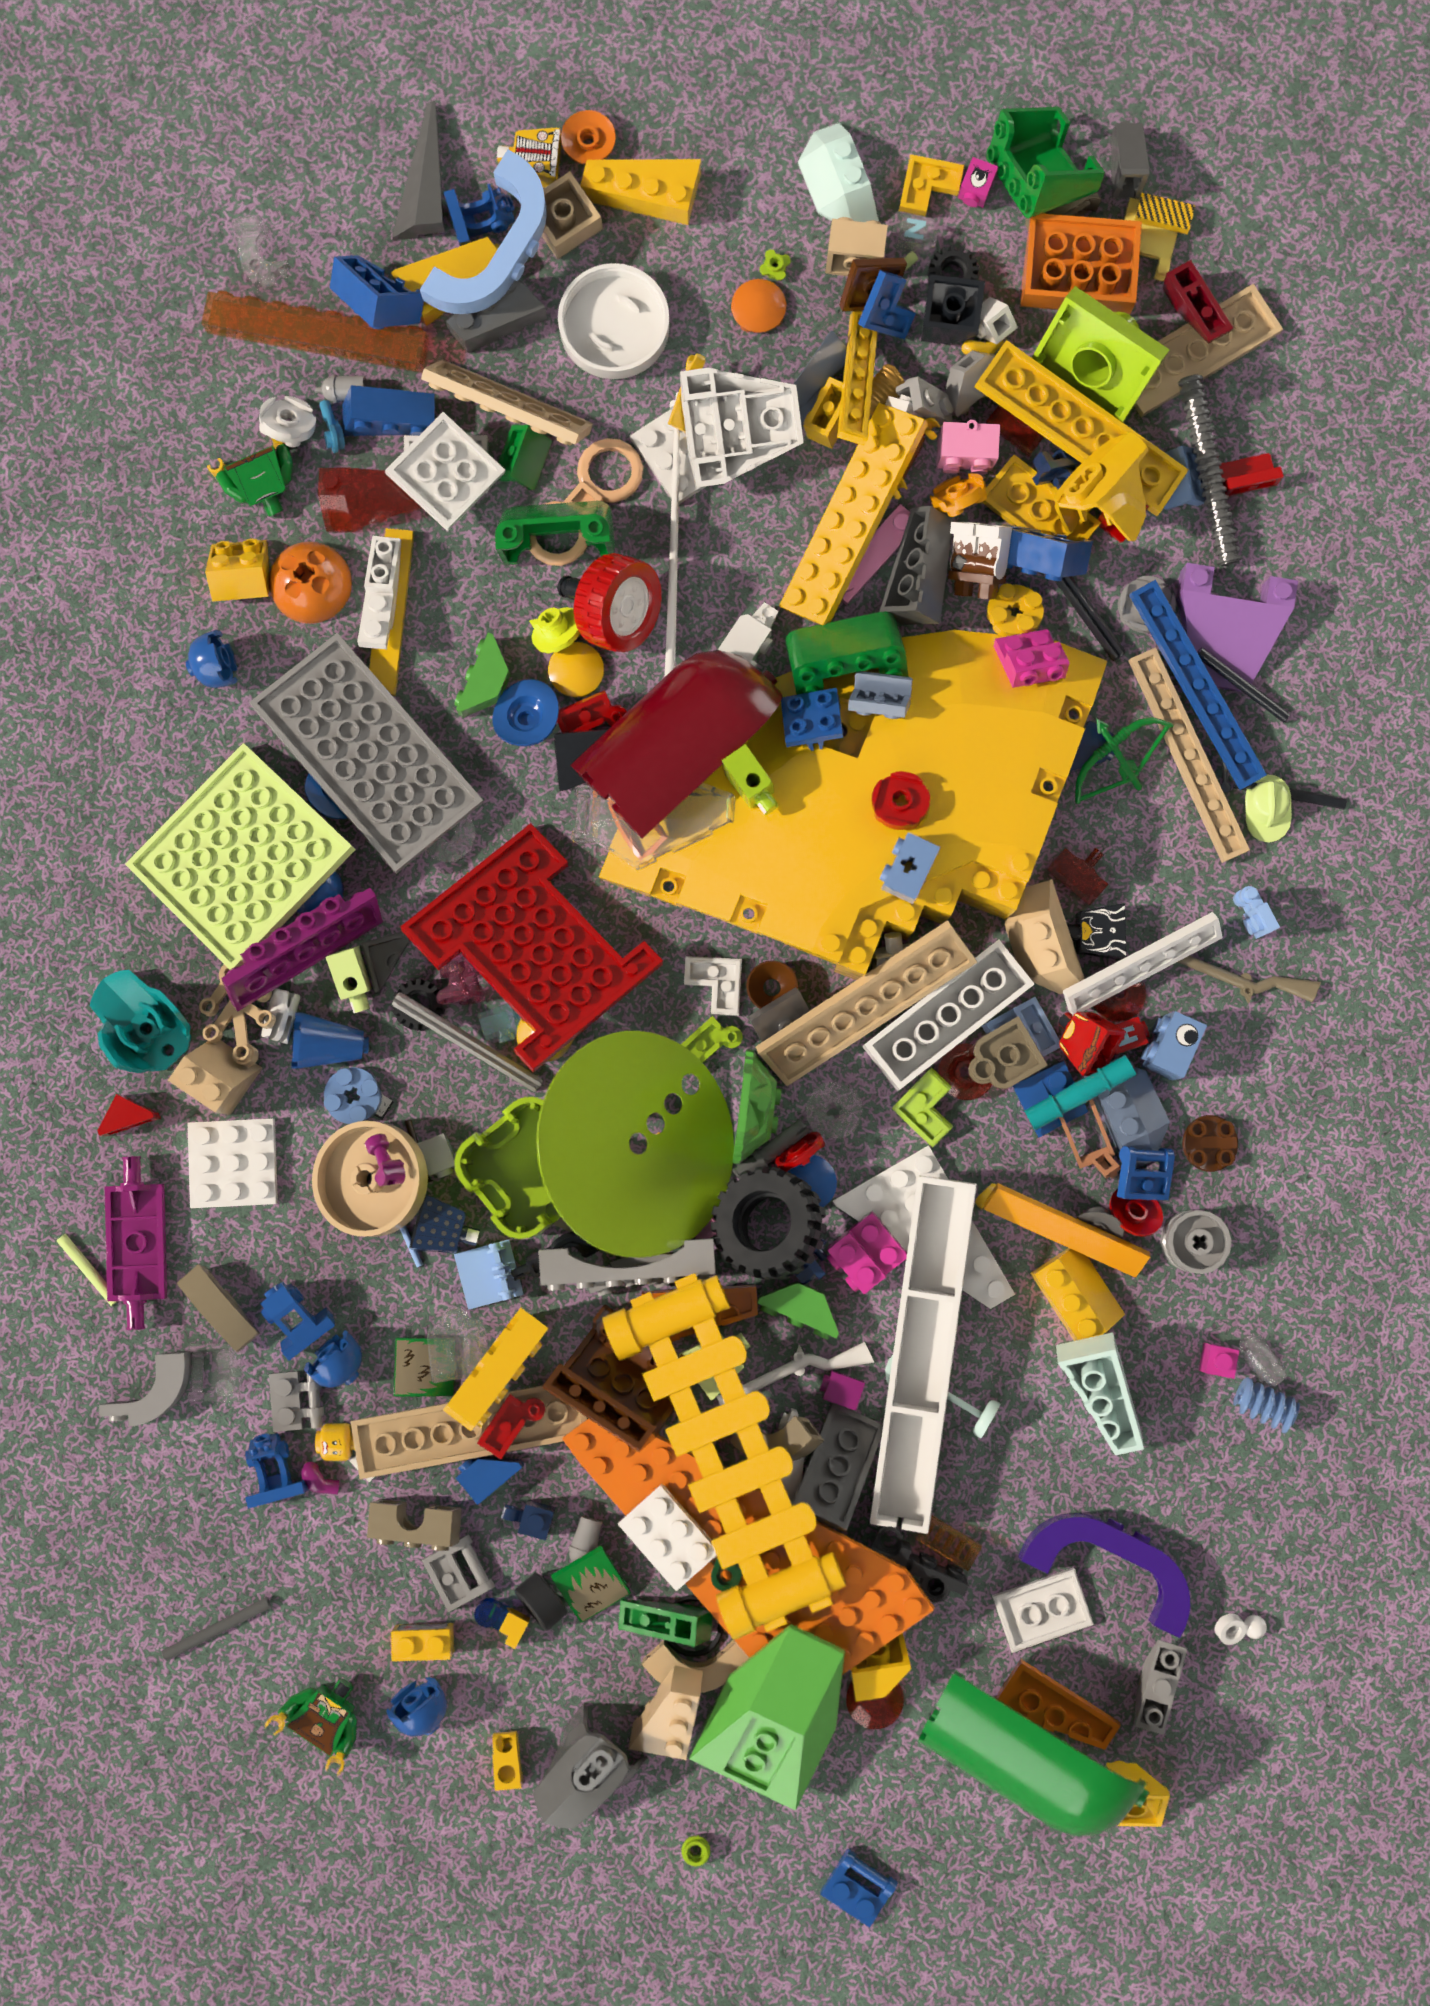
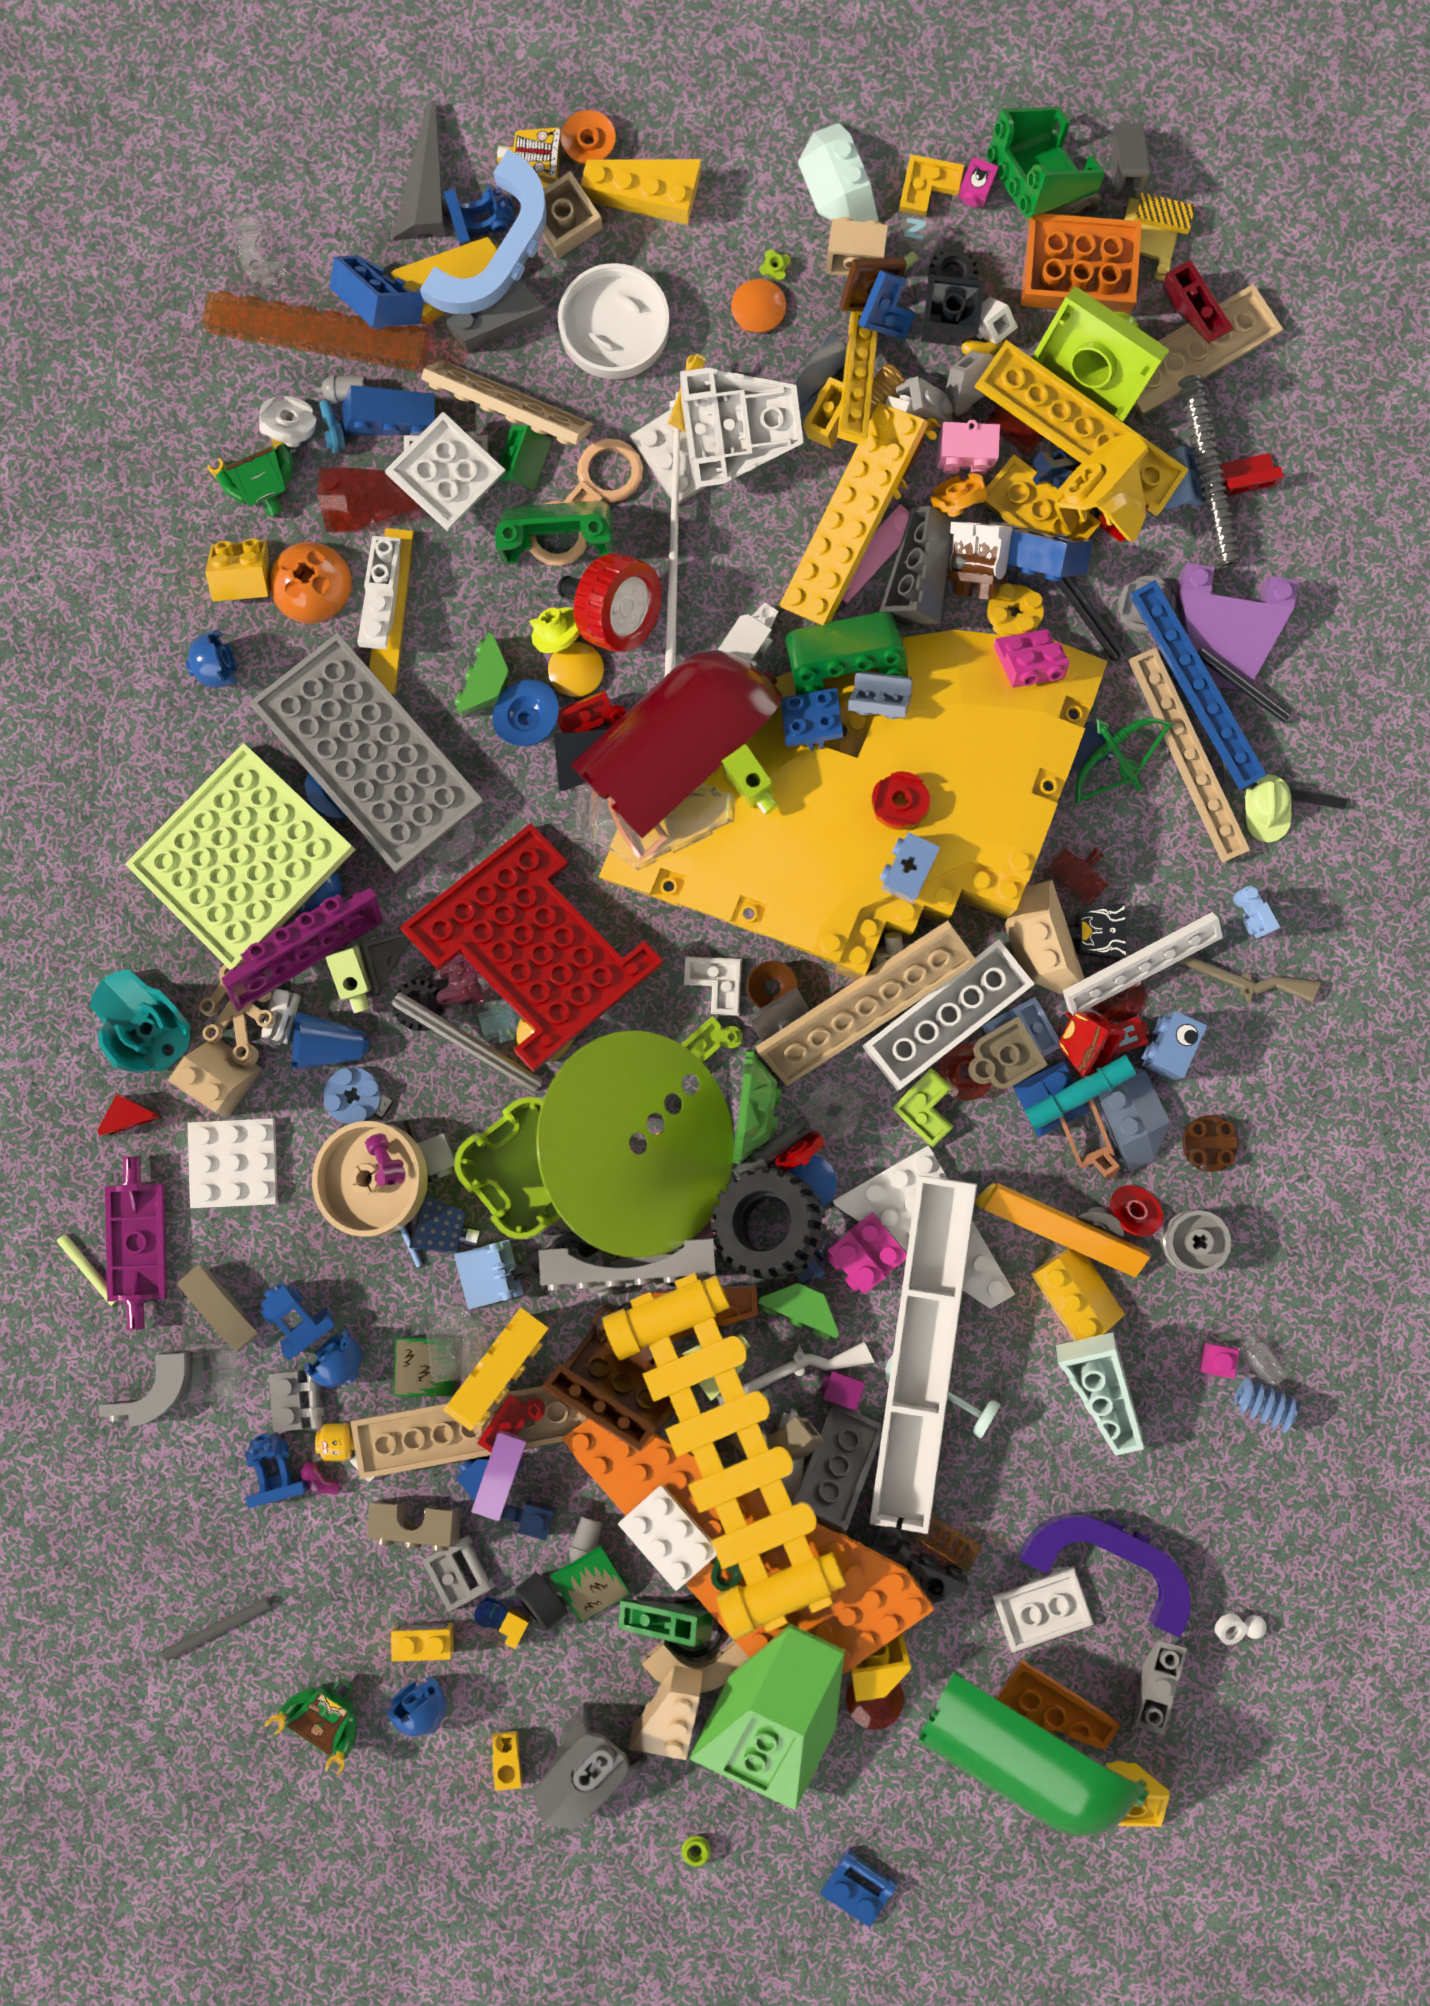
blue plate [1117,1146,1175,1200] -> none
none -> medium lavender slope [471,1430,527,1521]

